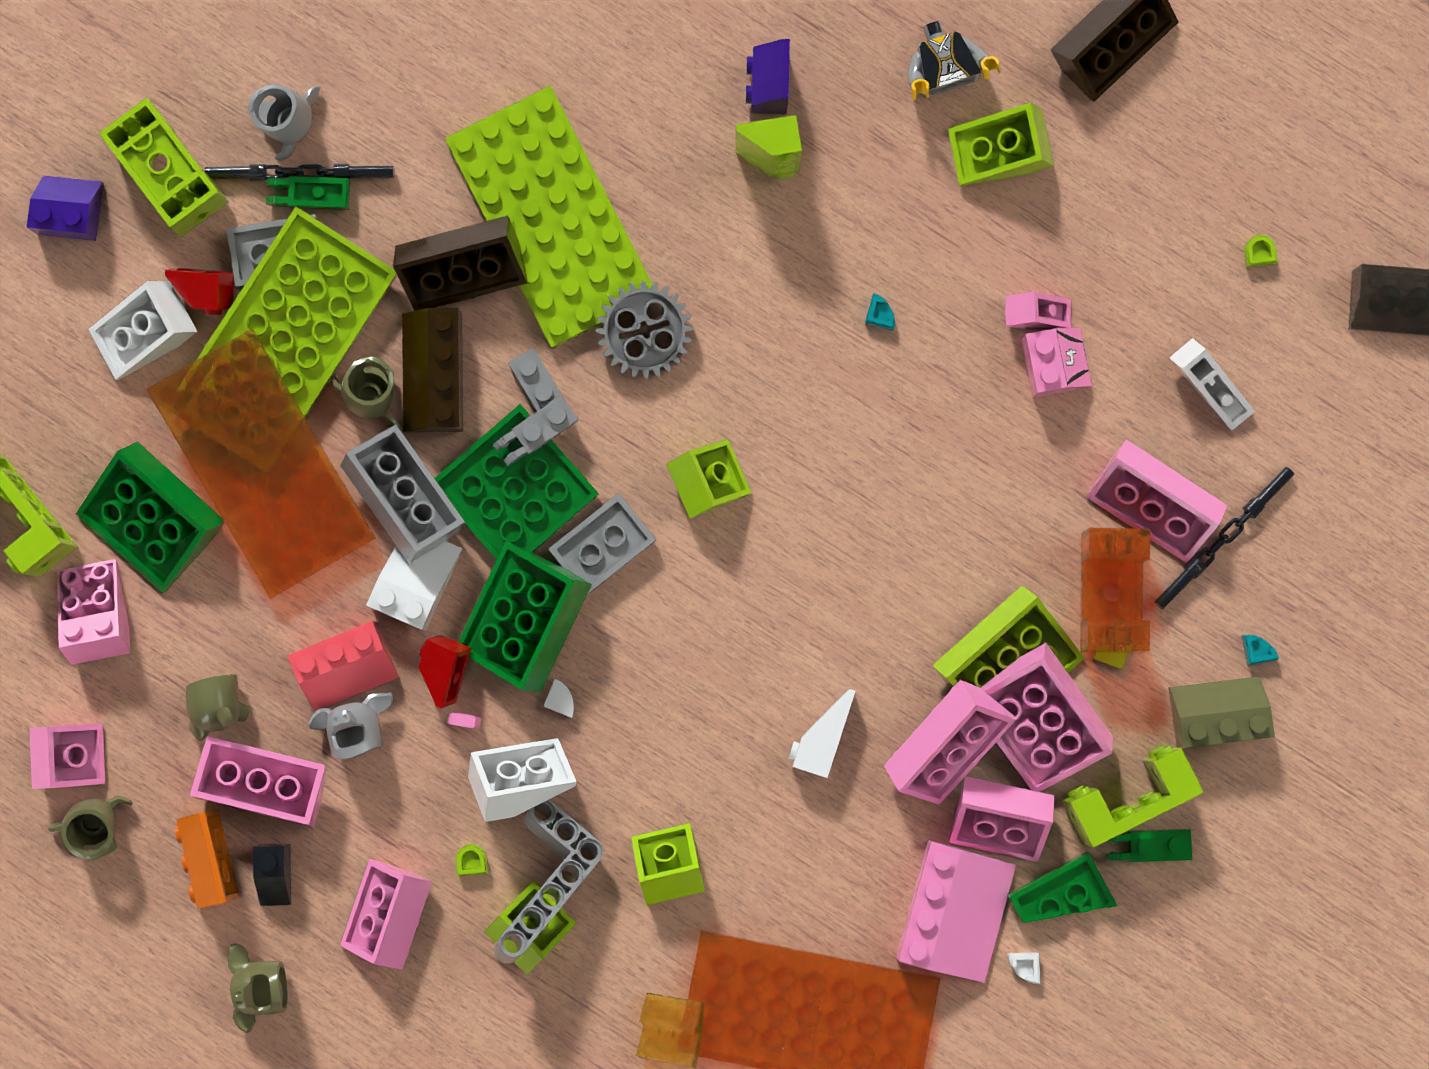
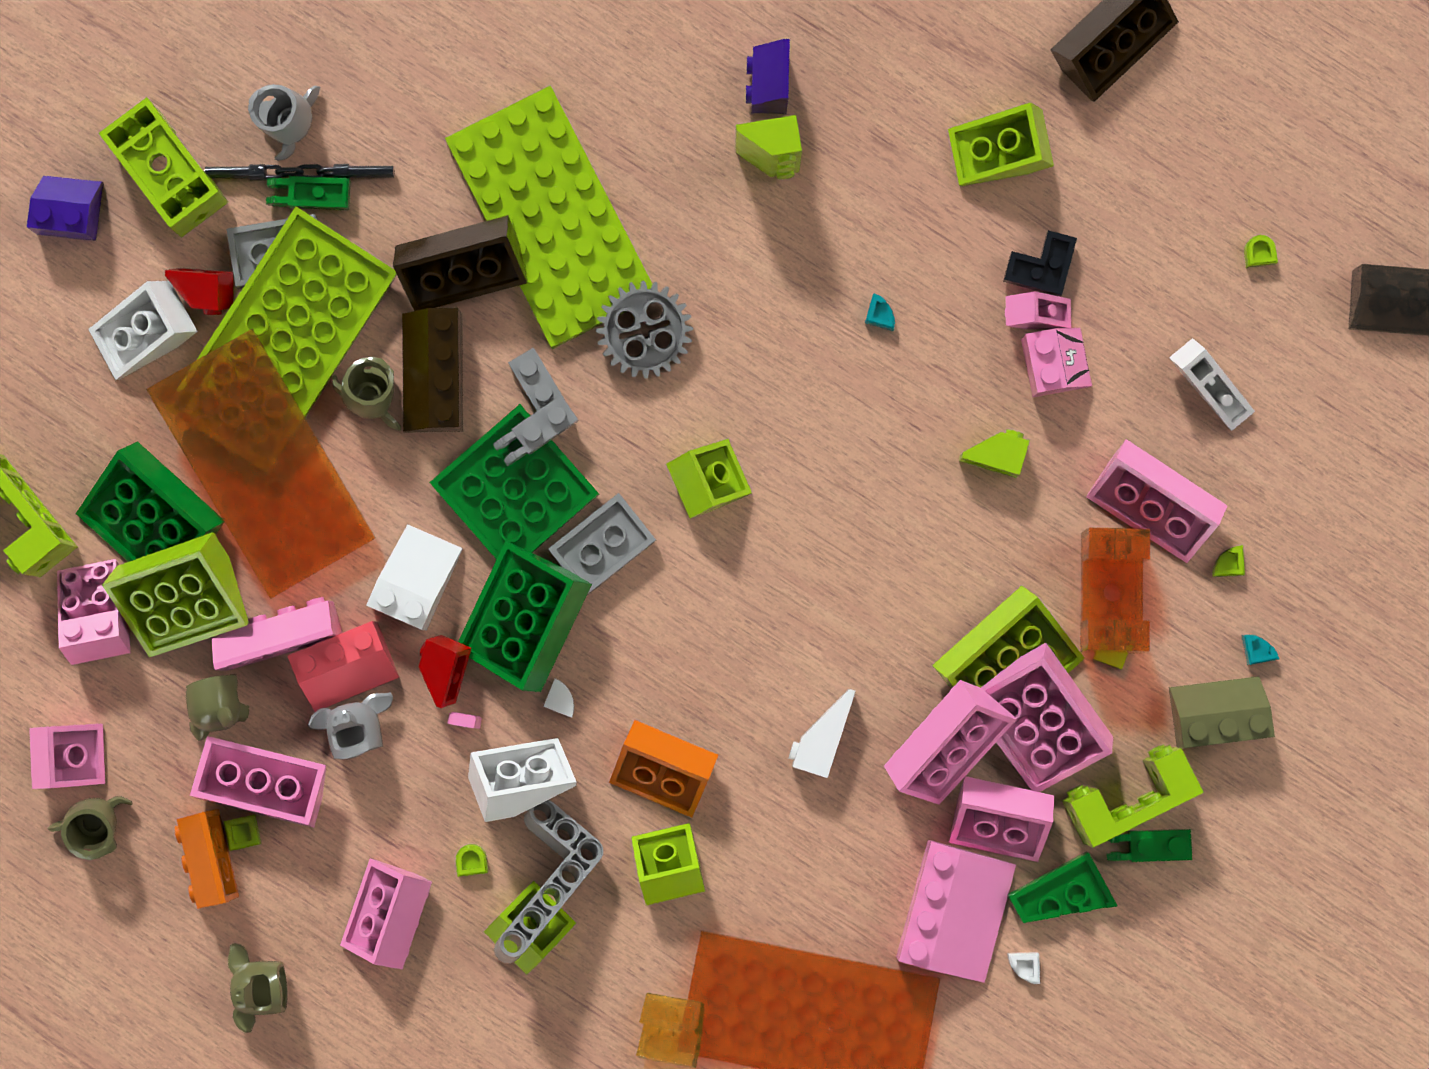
black slope [253,844,291,906] -> none
light grey brick [340,424,465,563] -> none
torso [907,21,1001,100] -> none
black piece [1154,467,1294,610] -> none
none -> lime slope [102,532,249,658]
none -> bright pink slope [212,597,343,671]
none -> lime tile [224,814,261,851]
none -> orange slope [609,720,718,818]
none -> lime slope [959,429,1030,478]
none -> black plate [1003,230,1077,297]
none -> lime tile [1212,545,1245,577]

